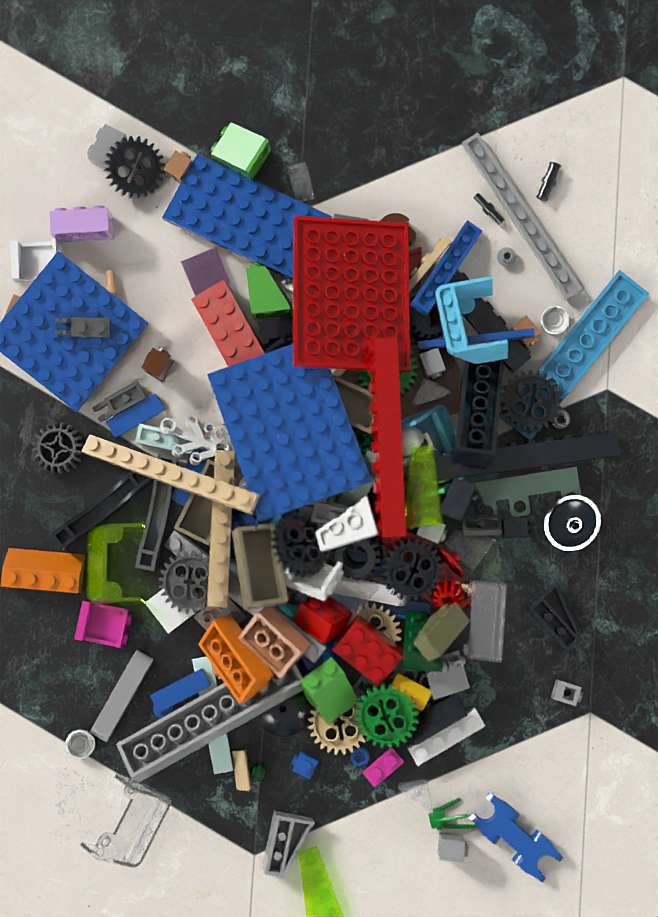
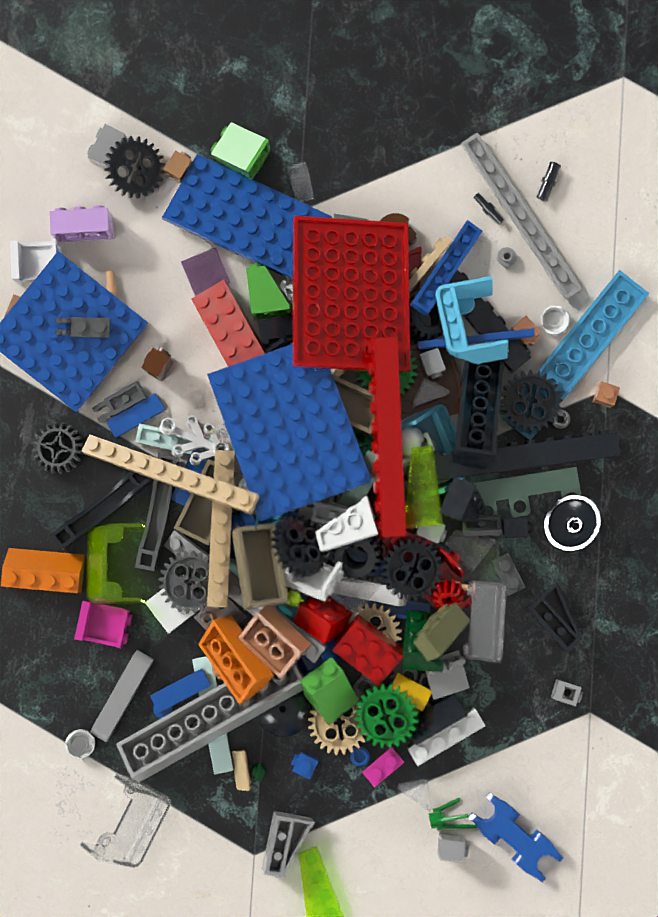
none -> lime plate [286,590,304,607]
none -> dark grey plate [491,553,526,596]
none -> nougat brick [592,381,620,408]

